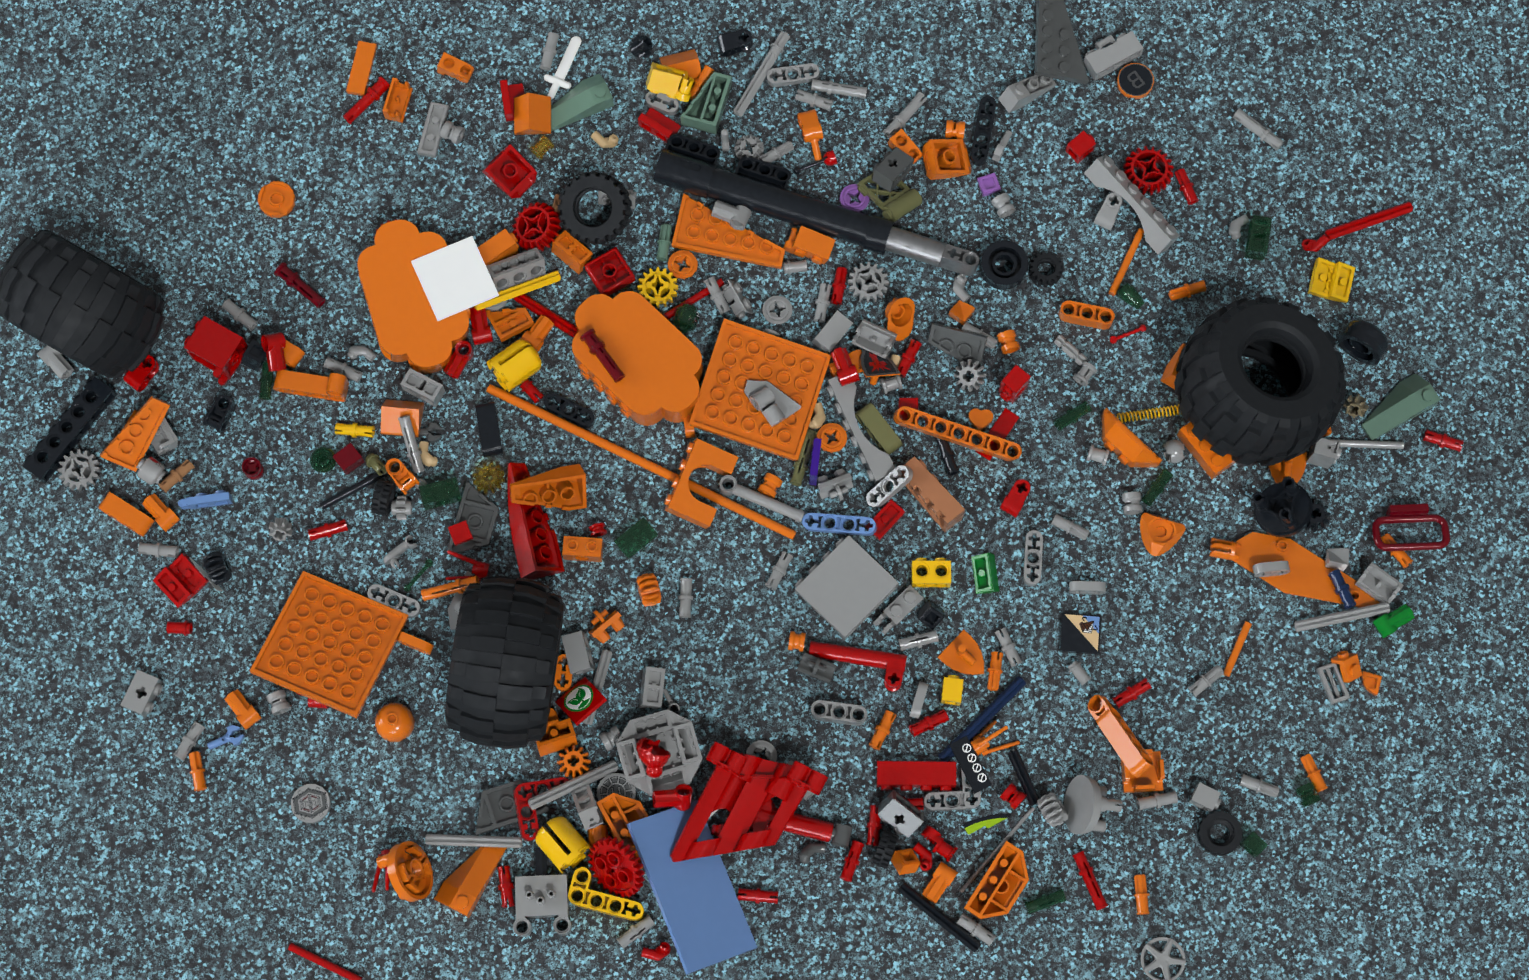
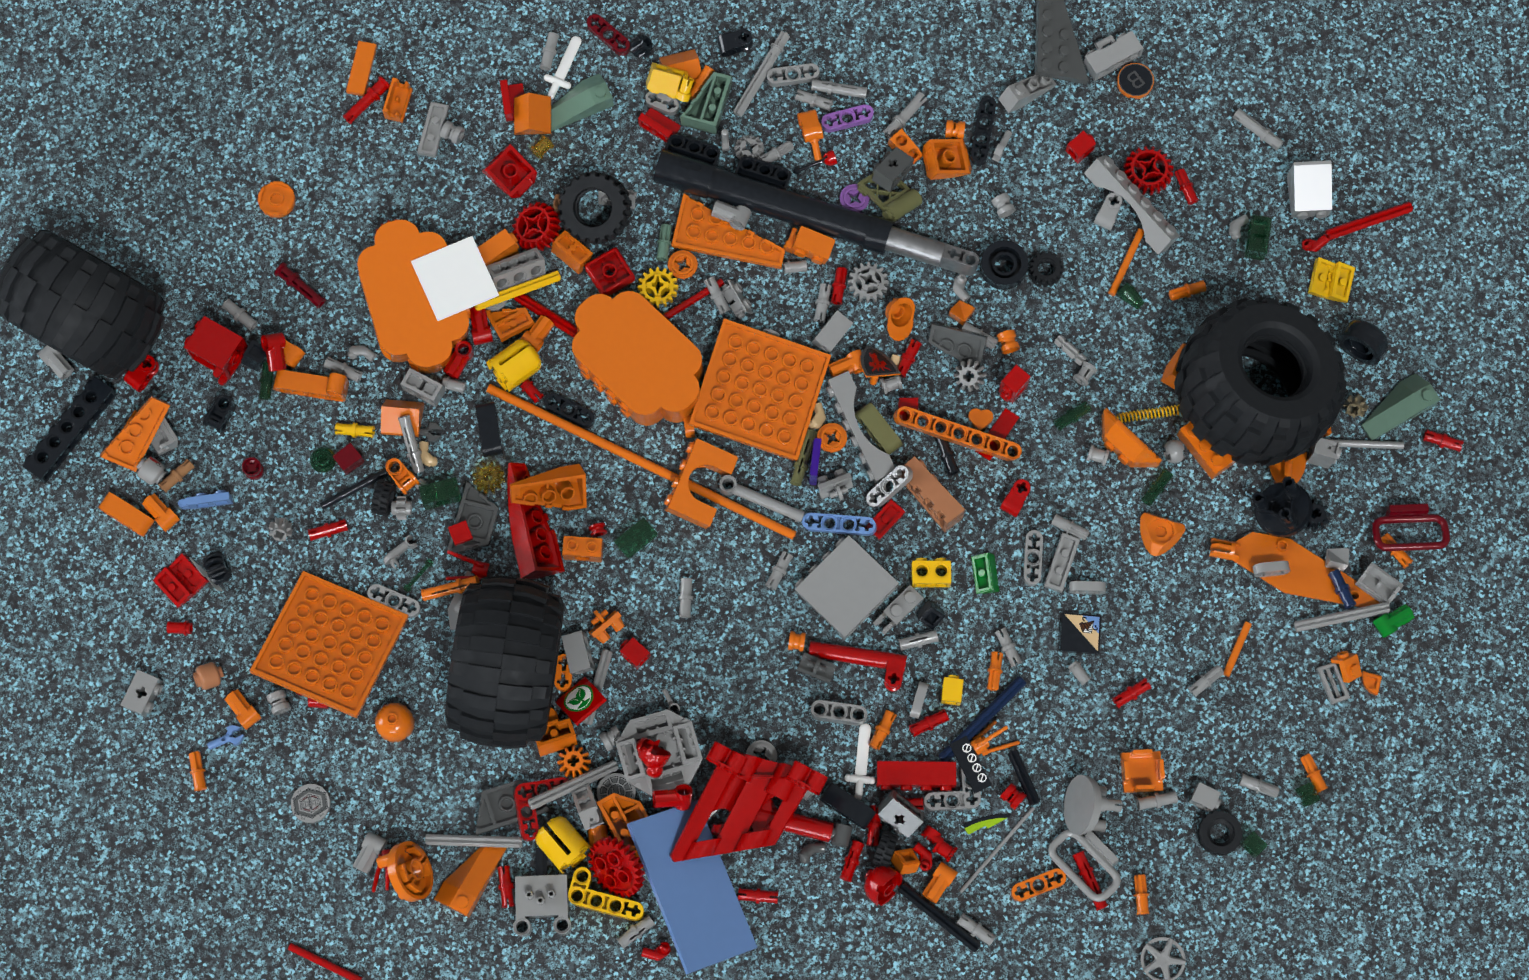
light grey gear [58,449,101,492] -> none
light grey pin [138,542,179,558] -> none
light grey pin [173,721,205,761] -> none
olive pin [365,453,387,476] -> none
orange beam [397,631,434,655] -> none
orange leg [437,52,475,83] -> none
dark red pin [580,329,625,383] -> none
tan arm [591,131,619,148] -> none
orange gear [636,573,661,607] -> none
light grey hinge [639,666,666,710] -> none
clear green head [673,304,700,333] -> none
light grey panel [744,380,801,427] -> none
orange wheel [757,473,783,499] -> none
light grey gear [762,296,792,325] -> none
red piece [831,347,860,387] -> none
light grey hinge [851,319,897,359] -> none
orange shield [937,630,984,675] -> none
orange wedge [964,841,1029,919] -> none
medium lavender tile [977,172,1001,197] -> none
clear green pin [1025,889,1067,915] -> none
light grey gear [1037,792,1068,827] -> none
orange beam [1059,300,1115,330] -> none
orange piece [1088,694,1153,778] -> none
red hinge [1110,324,1147,344] -> none
light grey wheel [1122,492,1143,515] -> none
none -> nougat head [193,662,224,690]
none -> light grey piece [353,831,388,874]
none -> light grey pin [442,376,466,394]
none -> dark red beam [587,14,630,56]
none -> red brick [620,637,651,670]
none -> black beam [819,782,876,830]
none -> medium lavender beam [821,104,874,133]
none -> white sword [844,723,876,800]
none -> red cylinder [864,866,903,906]
none -> orange beam [1011,868,1066,902]
none -> light grey tile [1044,532,1080,593]
none -> light grey bar [1048,829,1121,902]
none -> slope [1287,160,1332,220]

